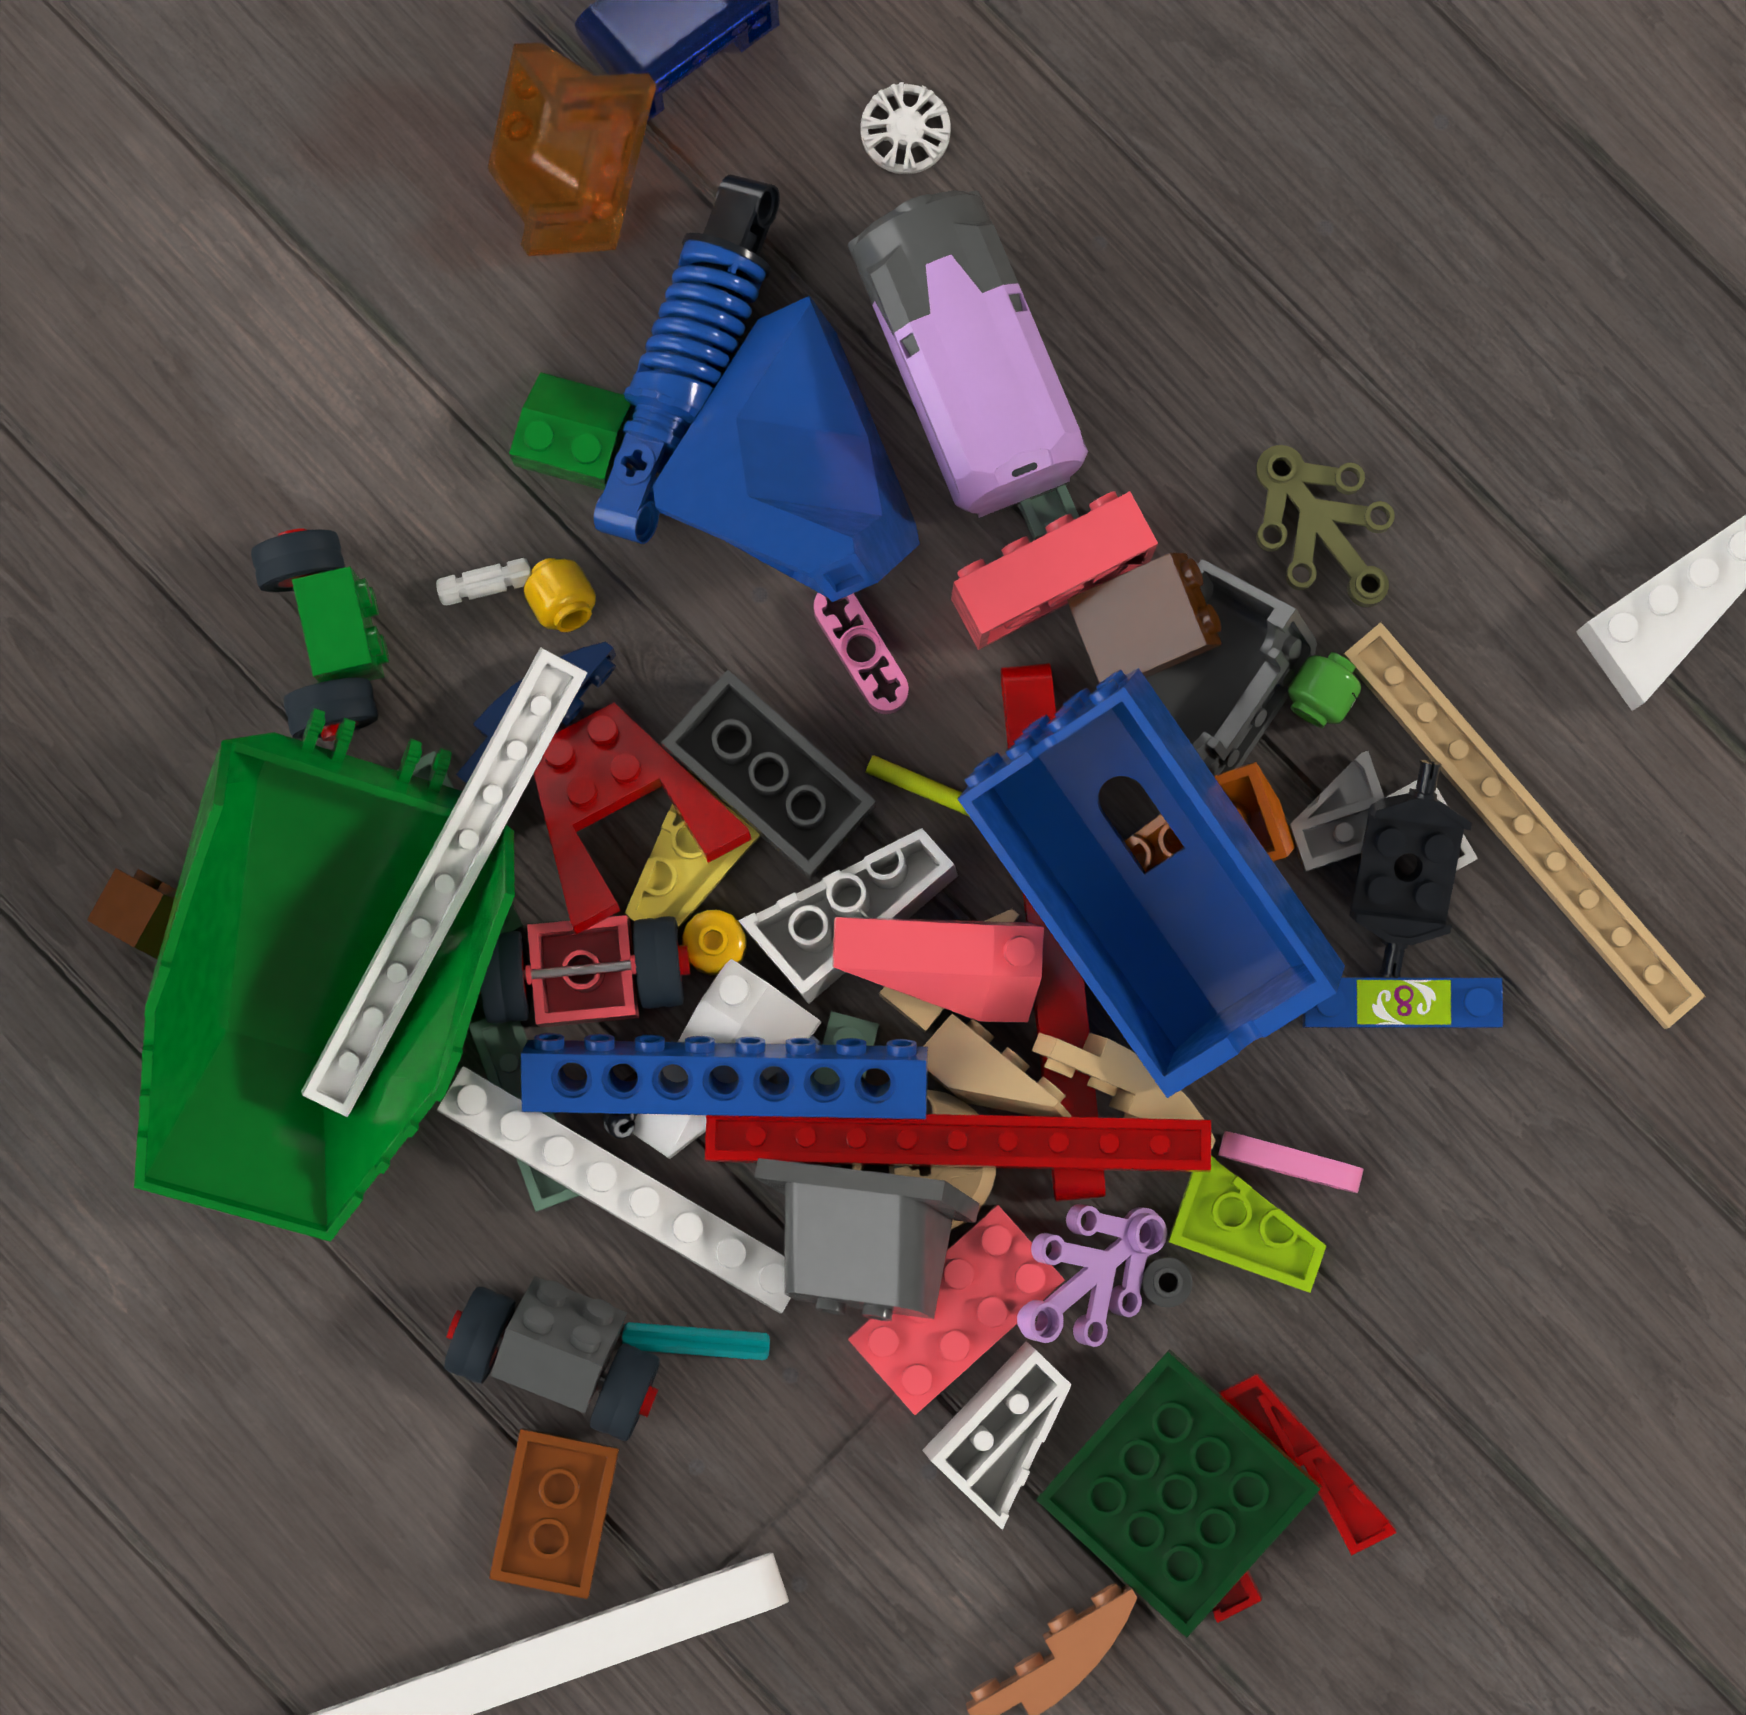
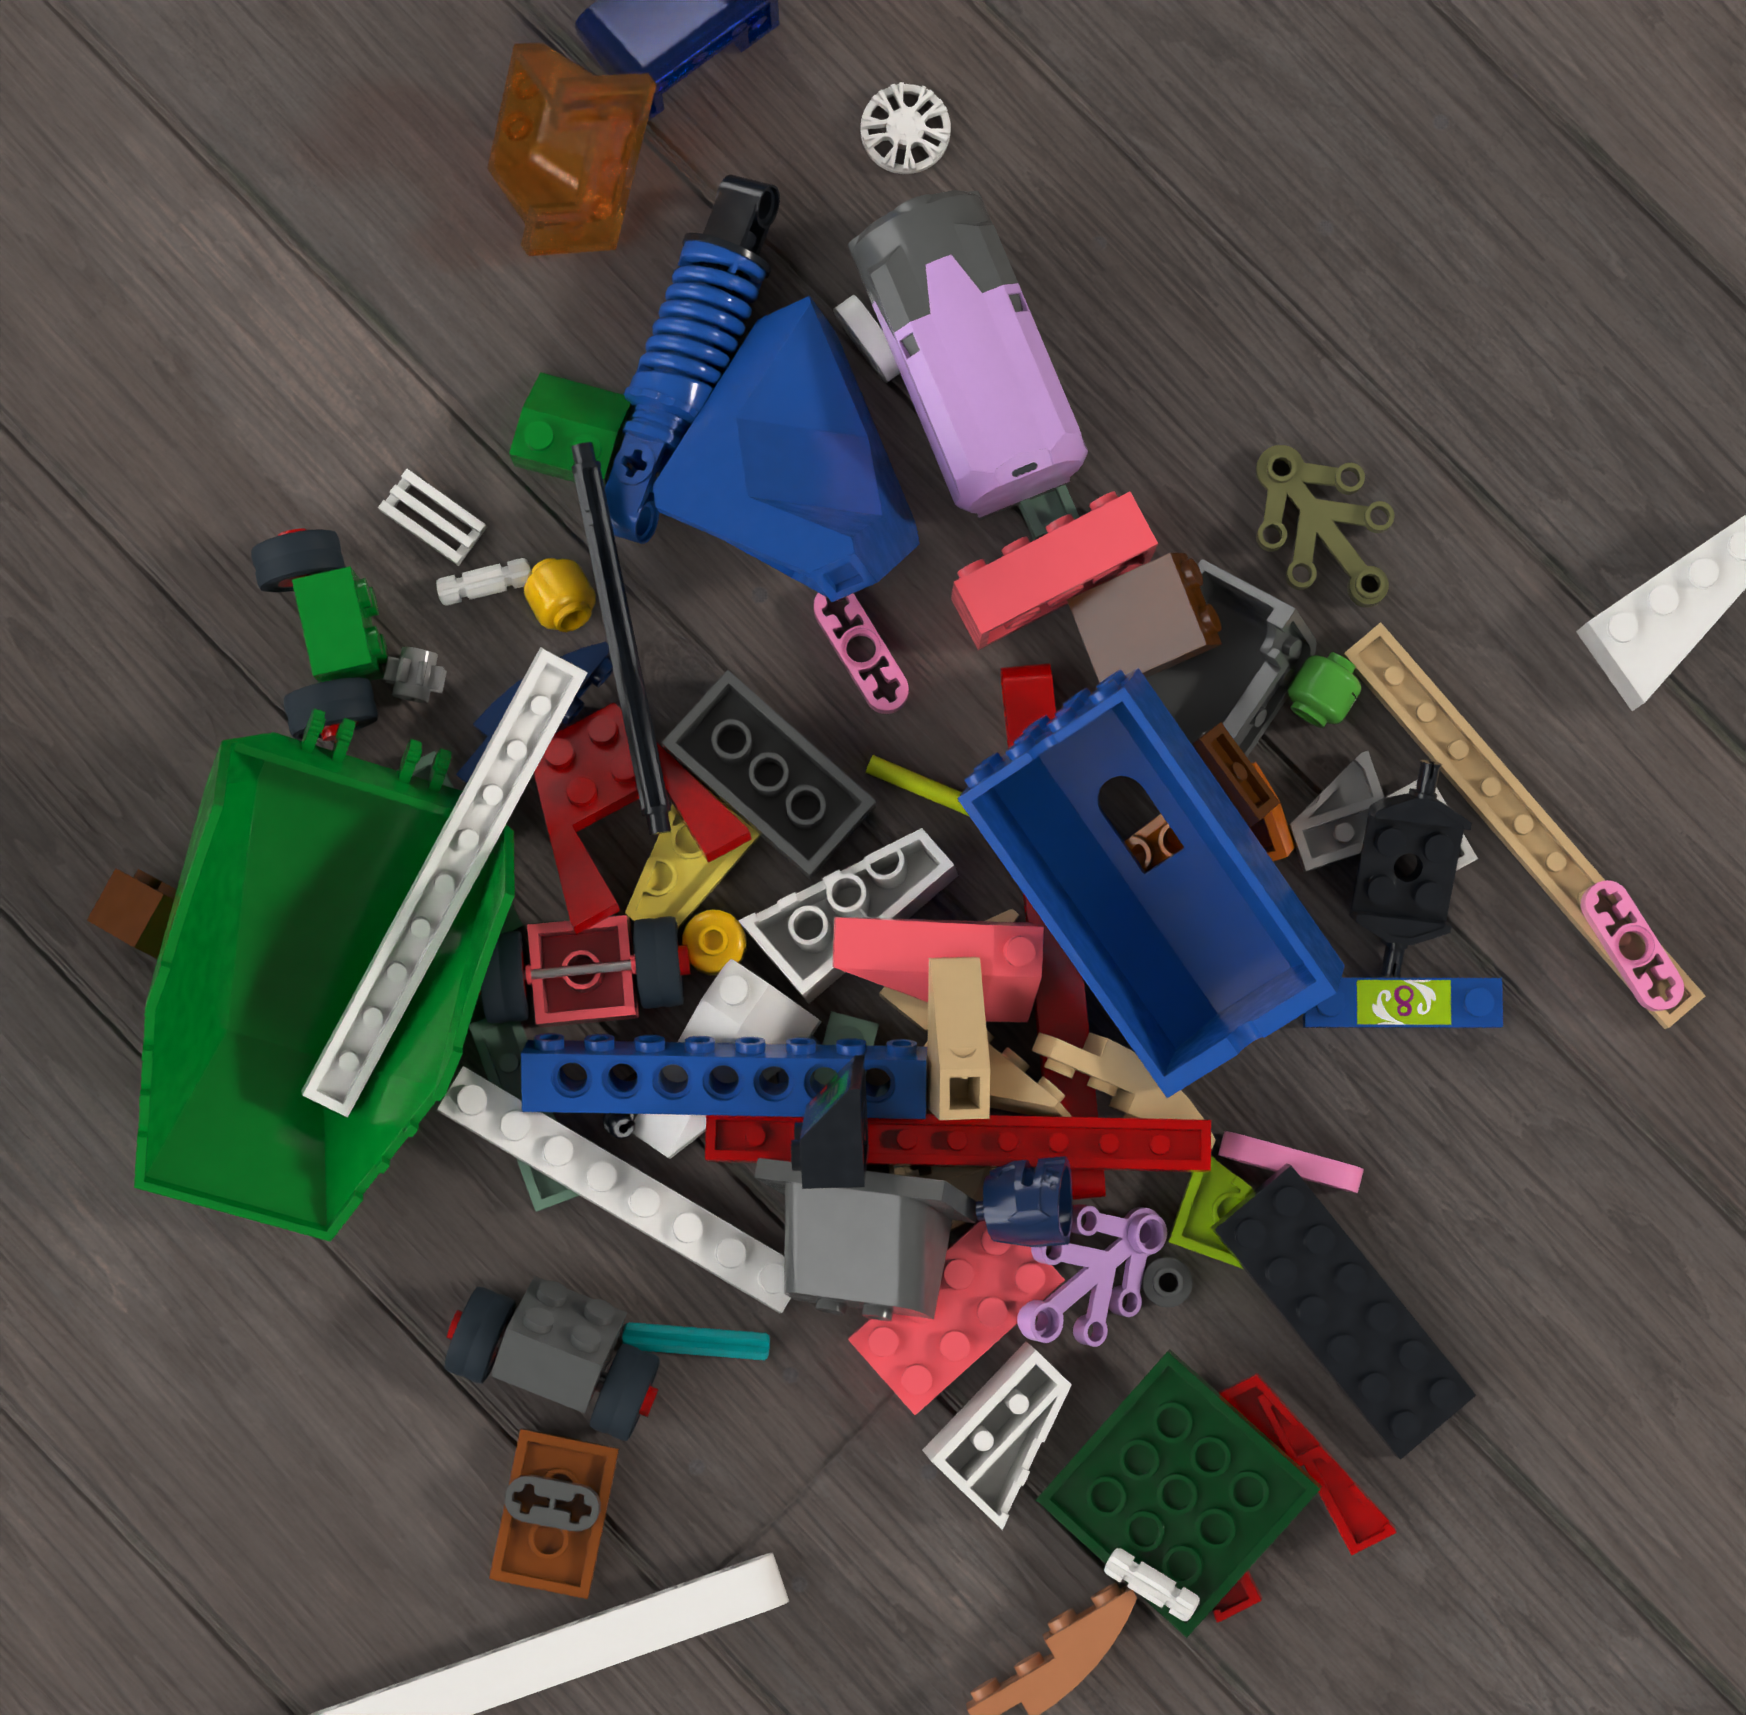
none -> white tile [378,469,487,566]
none -> light grey gear [383,647,447,703]
none -> dark grey beam [505,1475,601,1531]
none -> black piece [571,442,671,835]
none -> black slope [791,1055,869,1189]
none -> white beam [833,294,900,383]
none -> tan slope [927,957,990,1120]
none -> dark blue helmet [976,1156,1073,1247]
none -> white axle [1104,1548,1200,1621]
none -> reddish brown plate [1192,722,1280,828]
none -> black plate [1210,1163,1476,1460]
none -> bright pink beam [1581,880,1684,1011]

